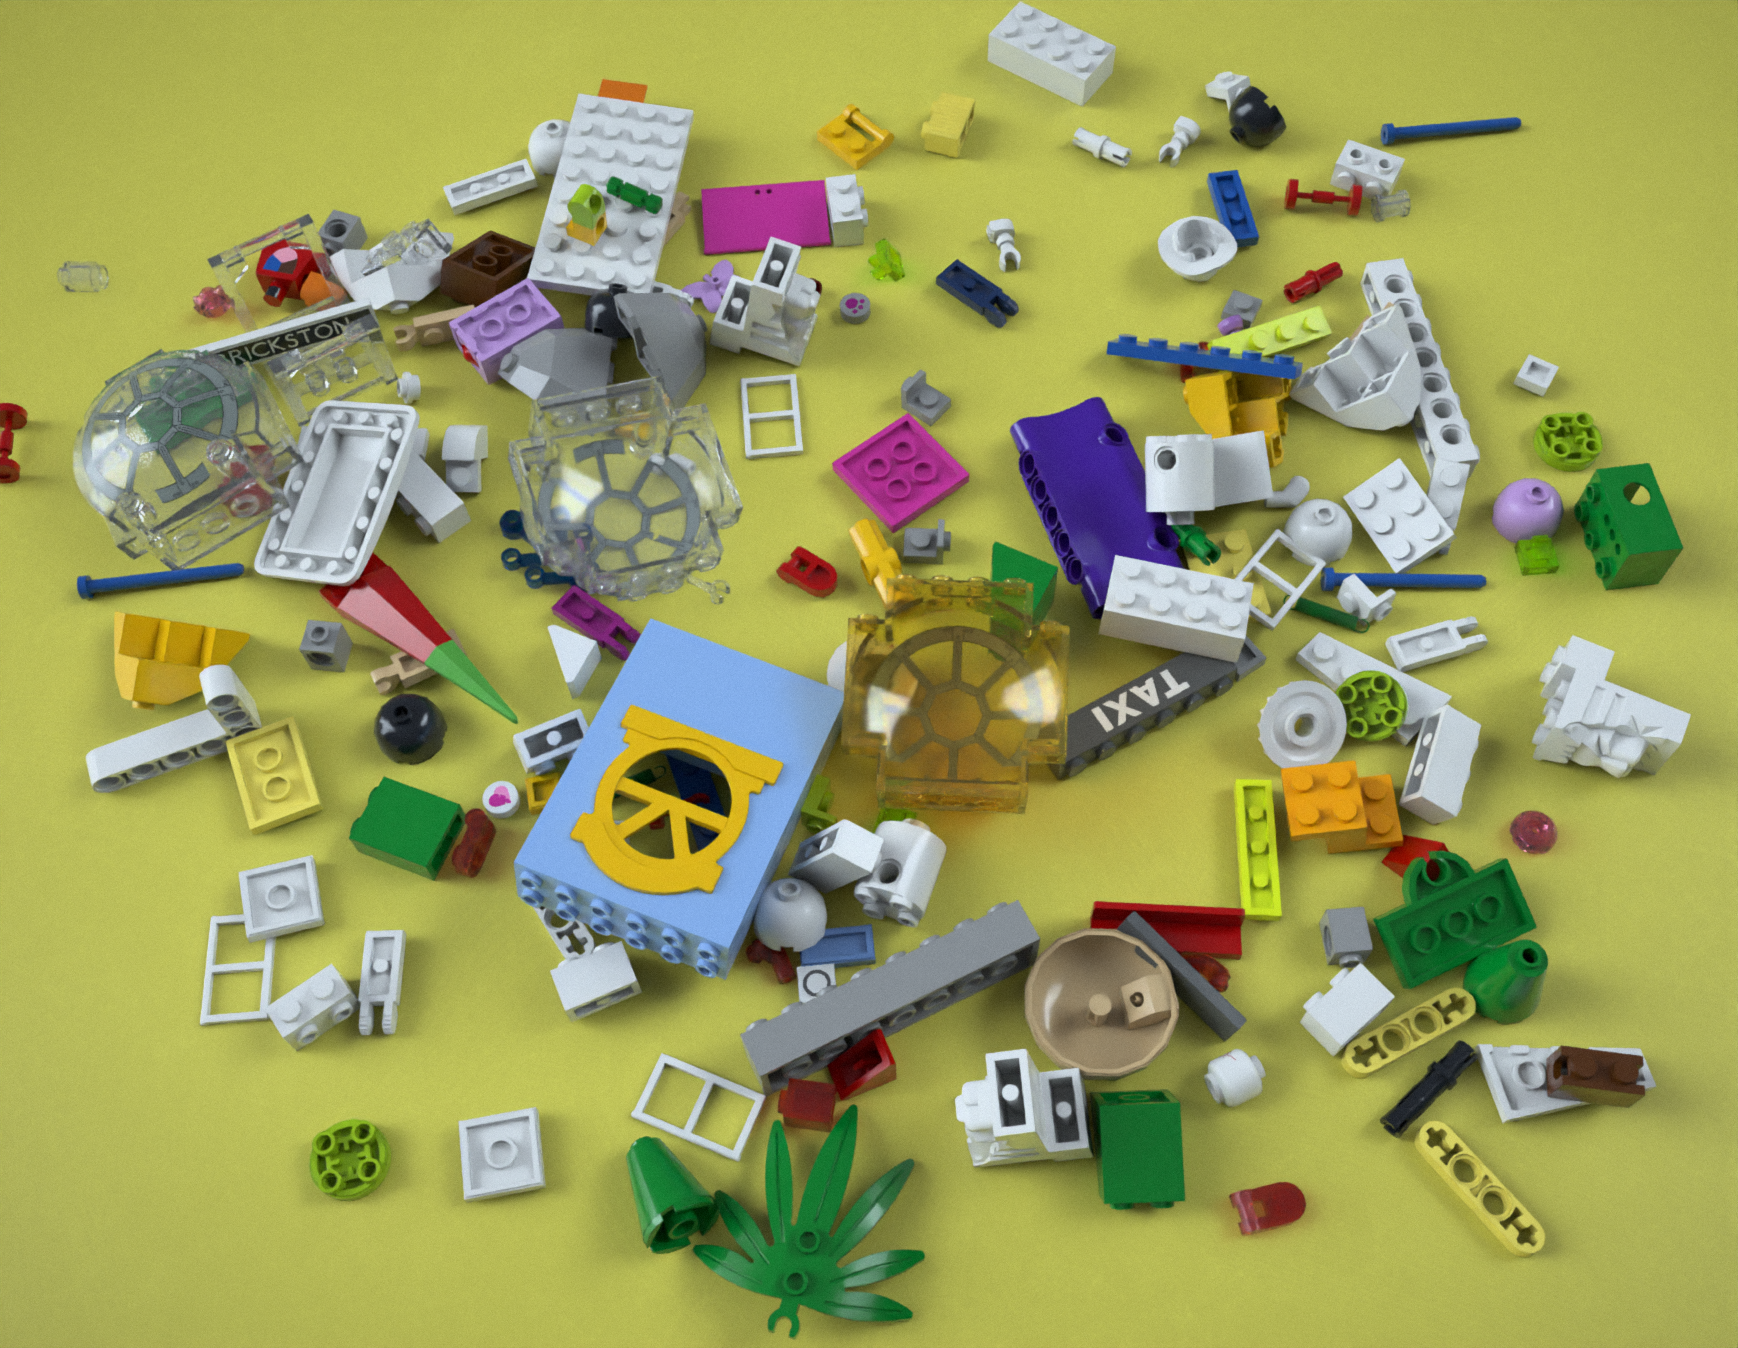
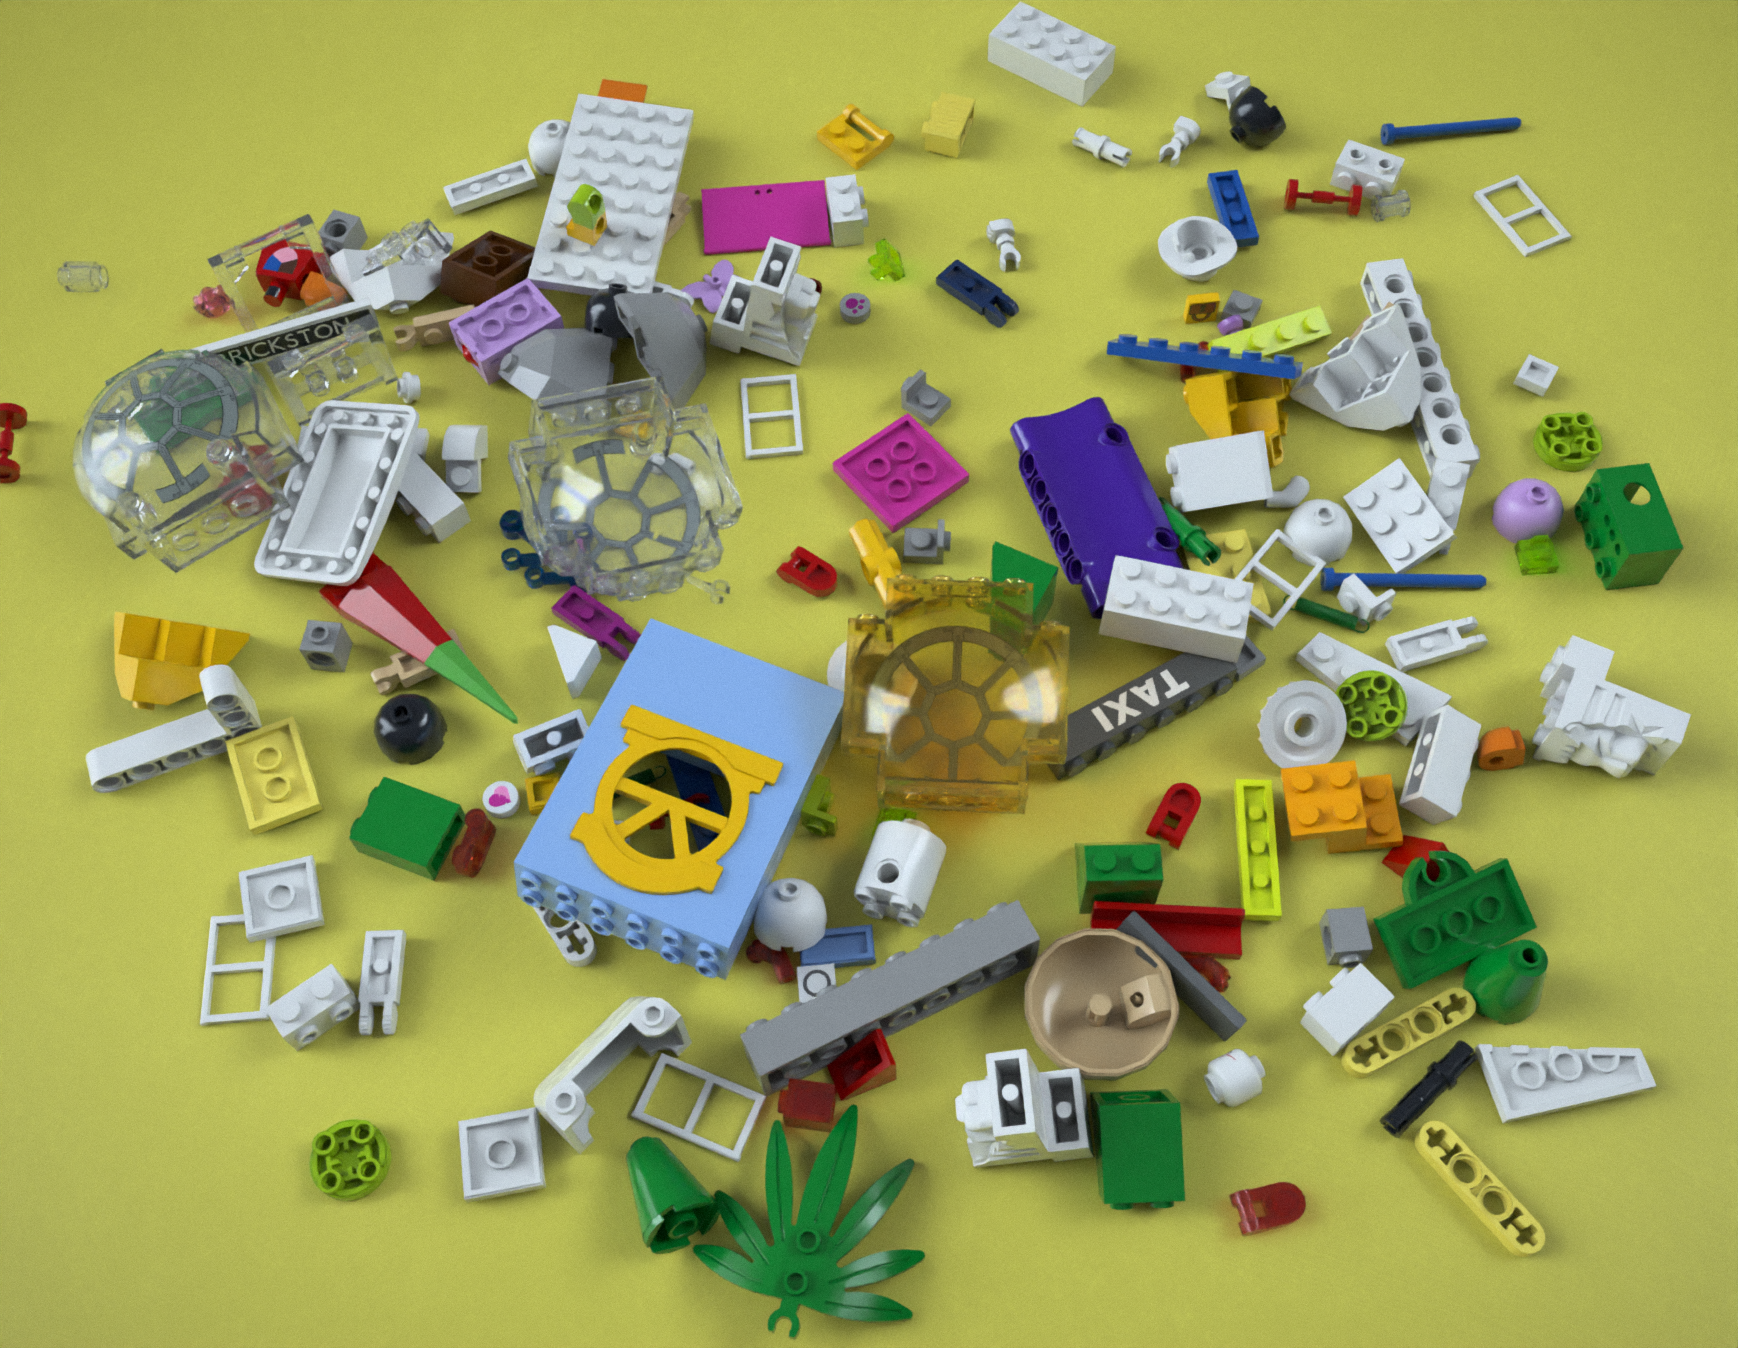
blue bar [77,563,244,599] -> none
white brick [550,941,642,1022] -> none
green axle [606,176,663,214] -> none
white brick [788,819,884,894] -> none
white cylinder [1145,434,1215,525] -> none
red axle [1284,262,1343,303] -> none
clear pink plate [1510,810,1558,854] -> none
reddish brown brick [1546,1045,1645,1108] -> none
none -> white windscreen [533,996,692,1154]
none -> green slope [1075,842,1164,914]
none -> red plate [1146,783,1201,850]
none -> yellow tile [1183,292,1220,324]
none -> white window [1473,175,1572,257]
none -> orange piece [1477,726,1526,771]

